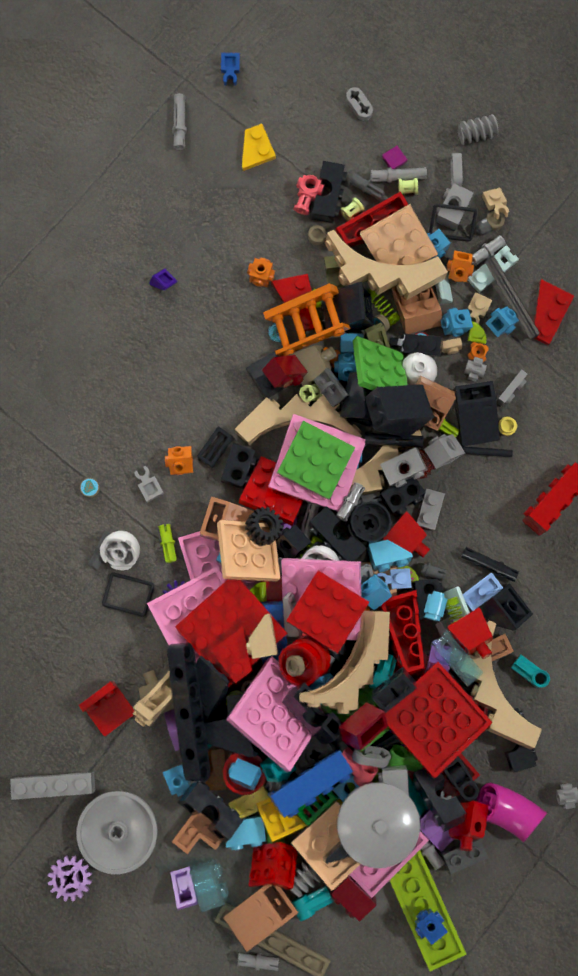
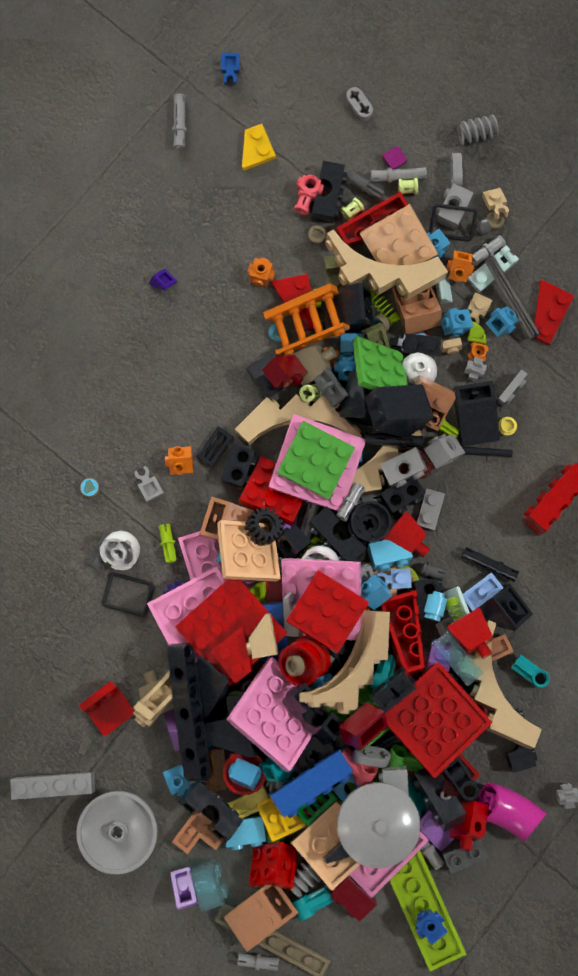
lavender gear [48,856,92,901] -> none

